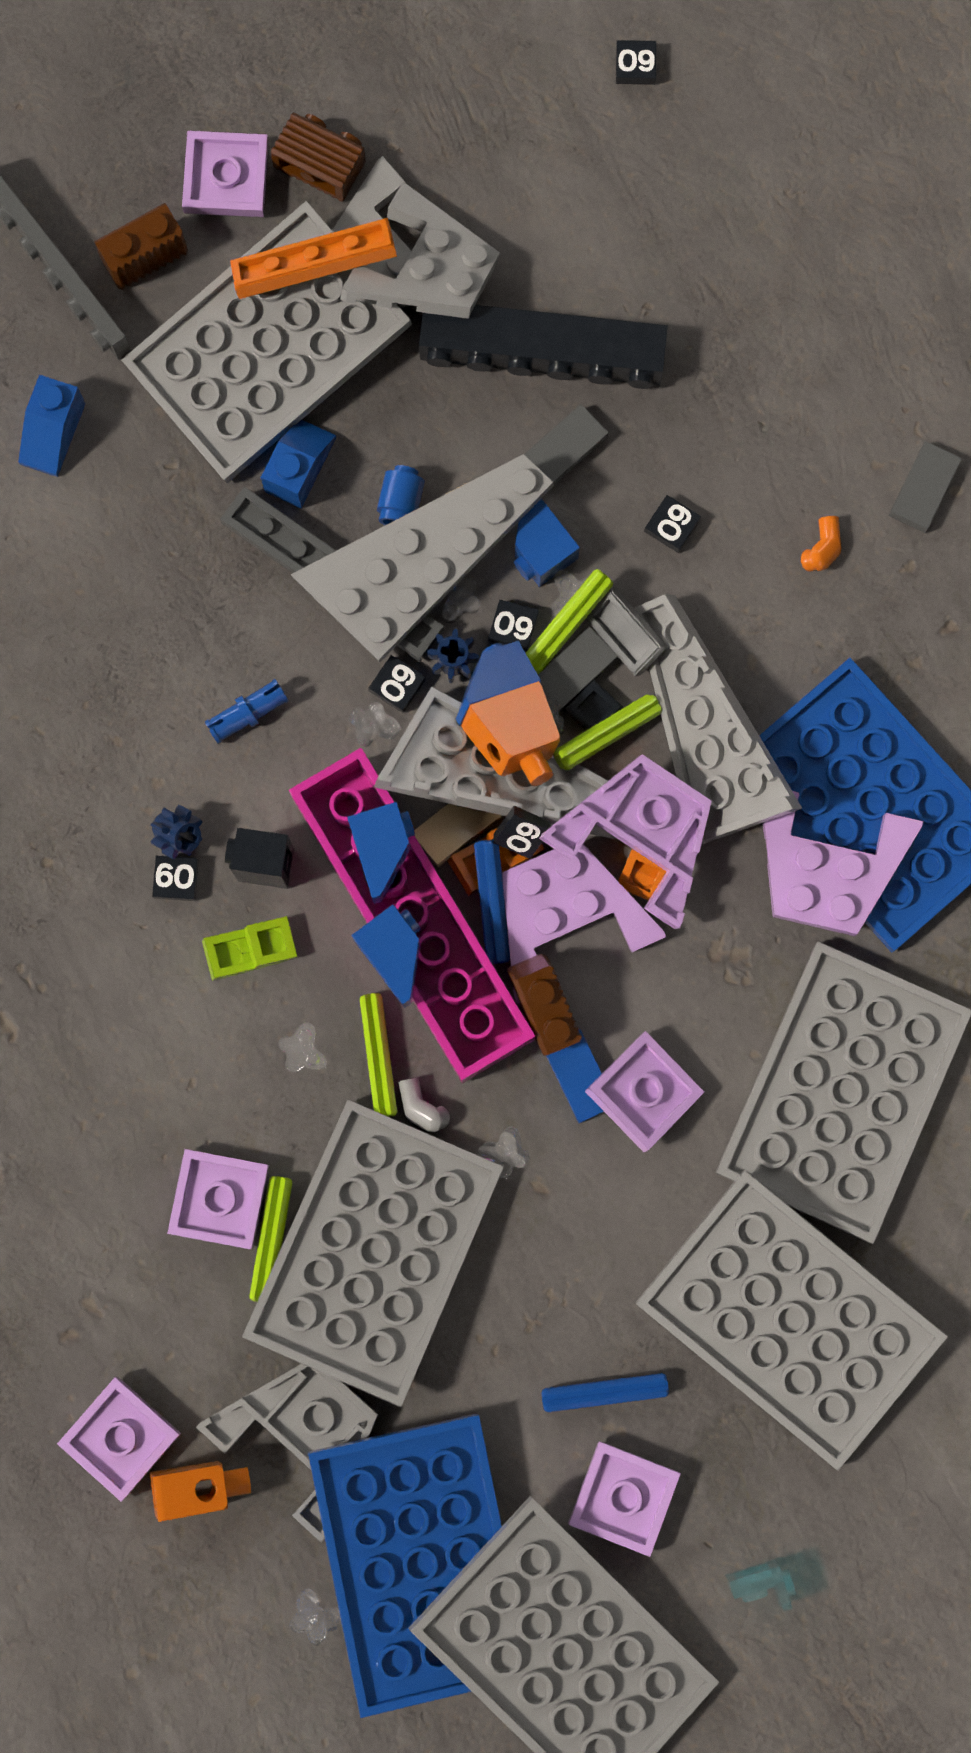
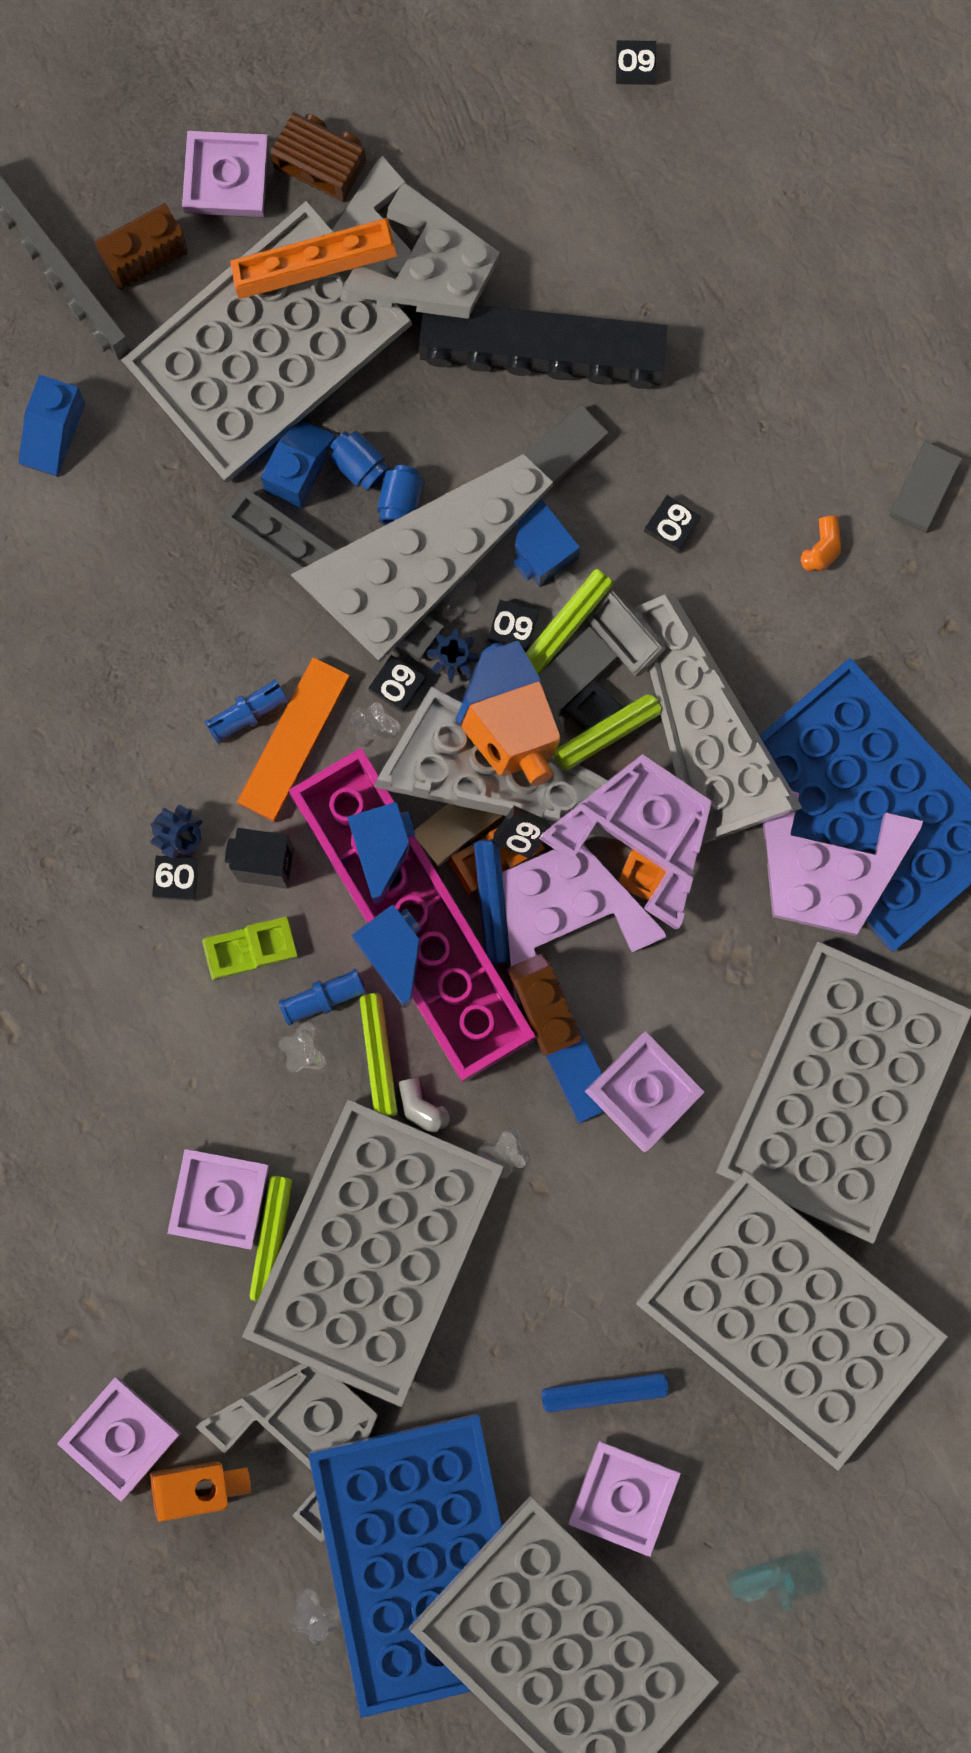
none -> orange tile [237,657,350,823]
none -> blue pin [278,968,366,1026]
none -> blue brick [329,431,390,492]

